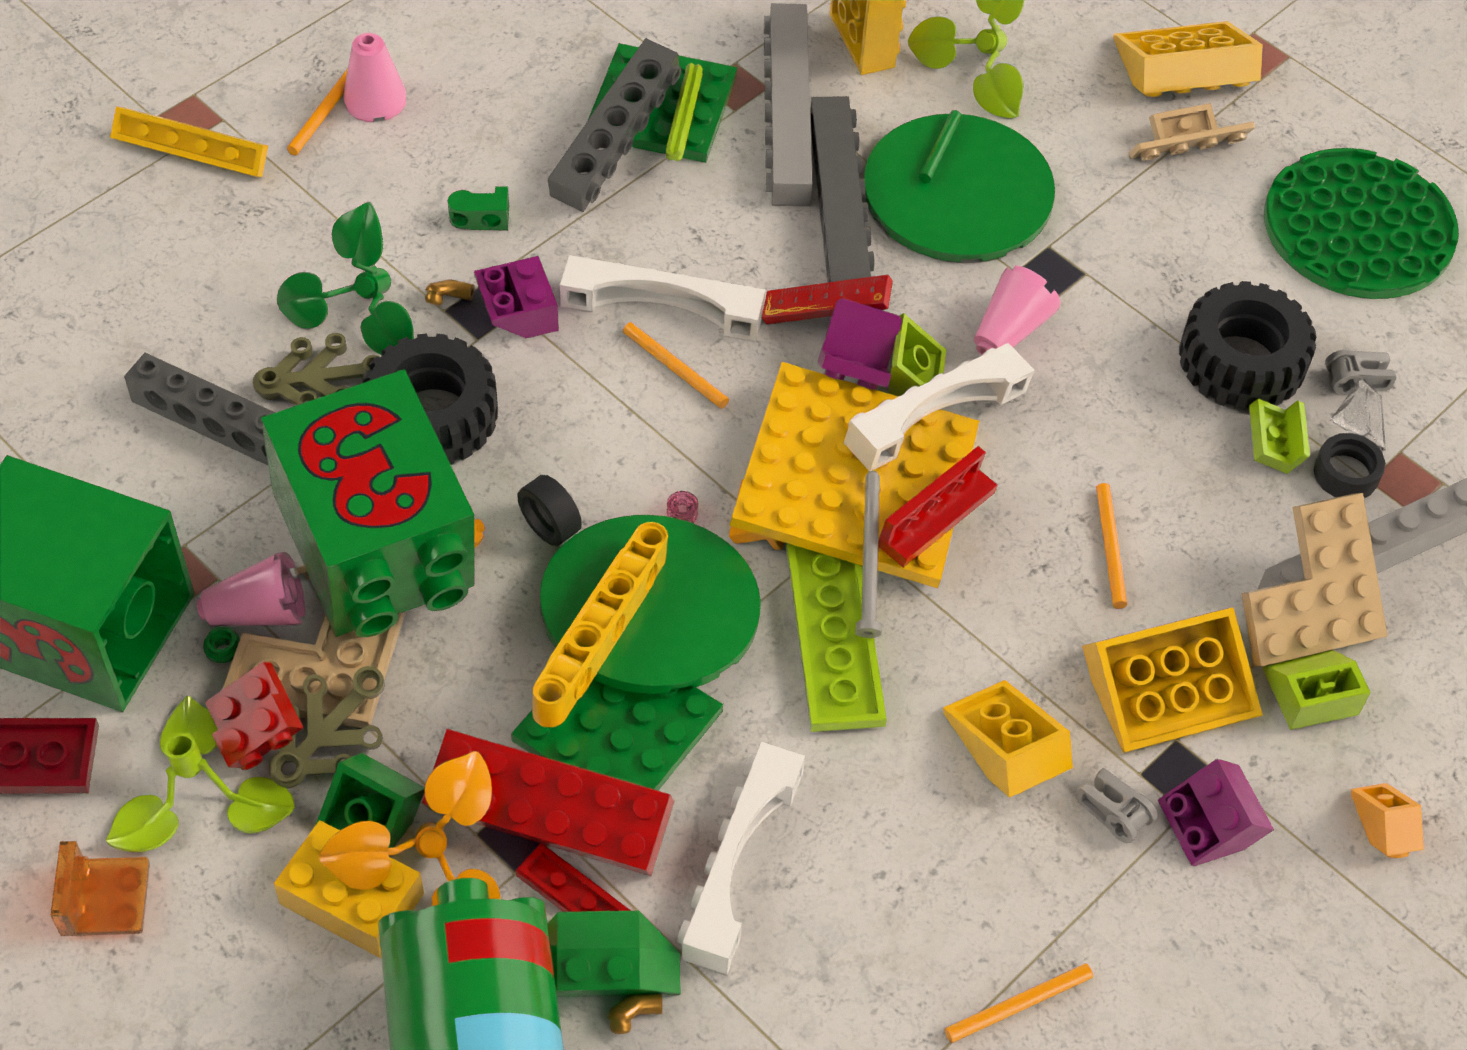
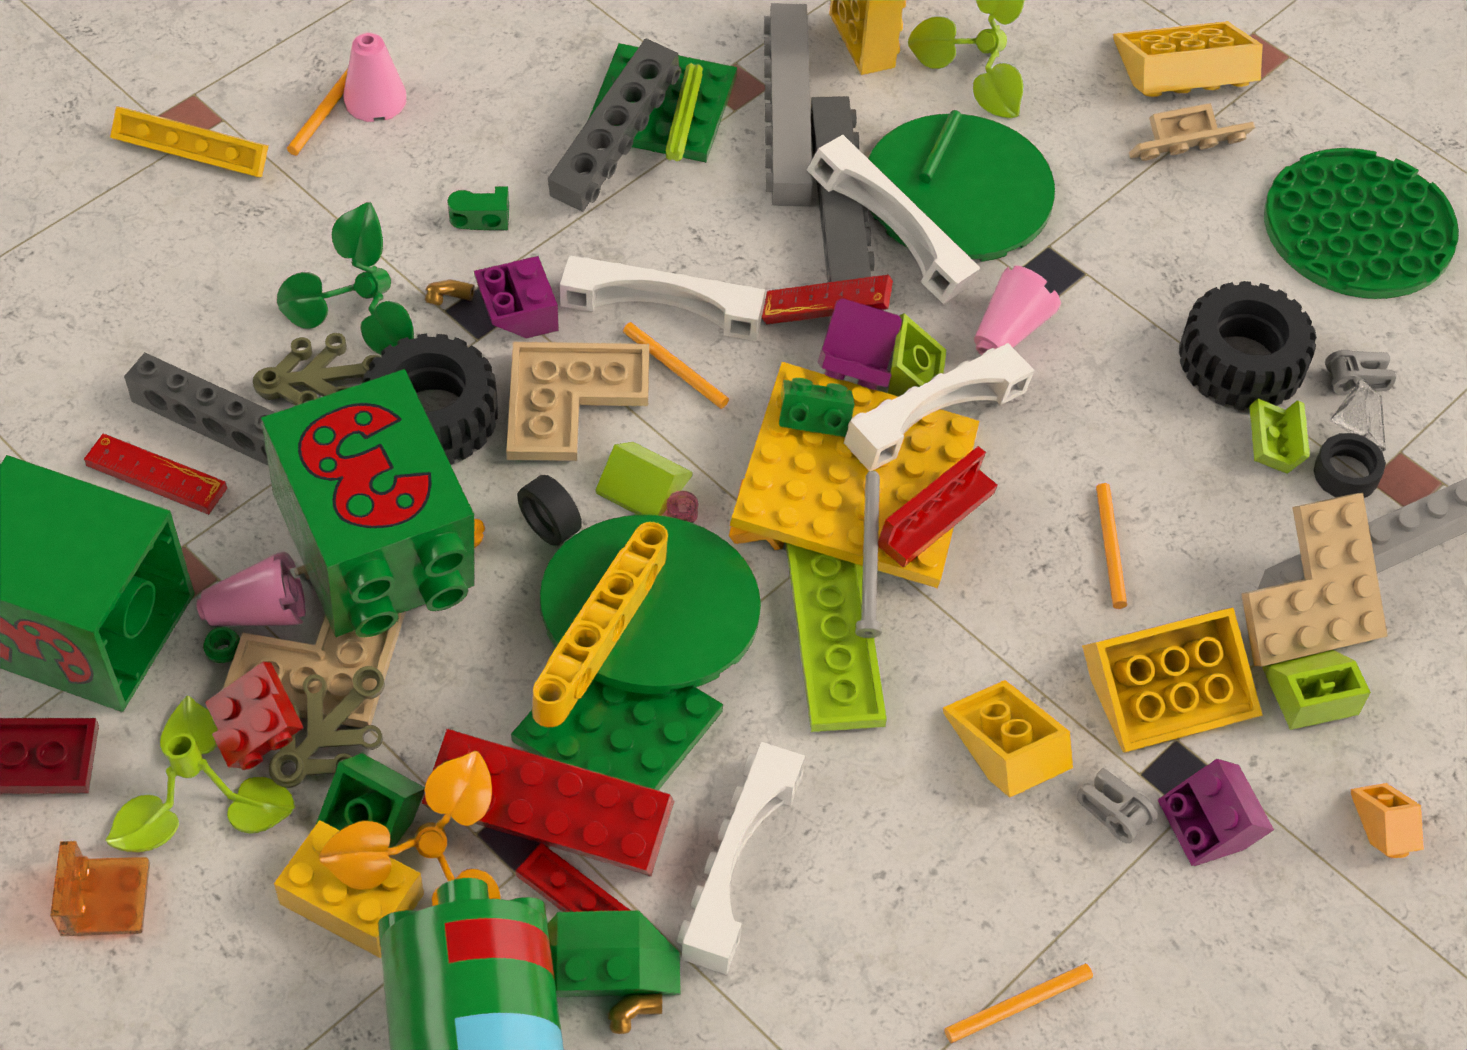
none -> red tile [84,433,228,515]
none -> tan plate [506,342,649,461]
none -> lime slope [596,442,693,516]
none -> green bracket [779,378,855,437]
none -> white arch [807,135,980,304]

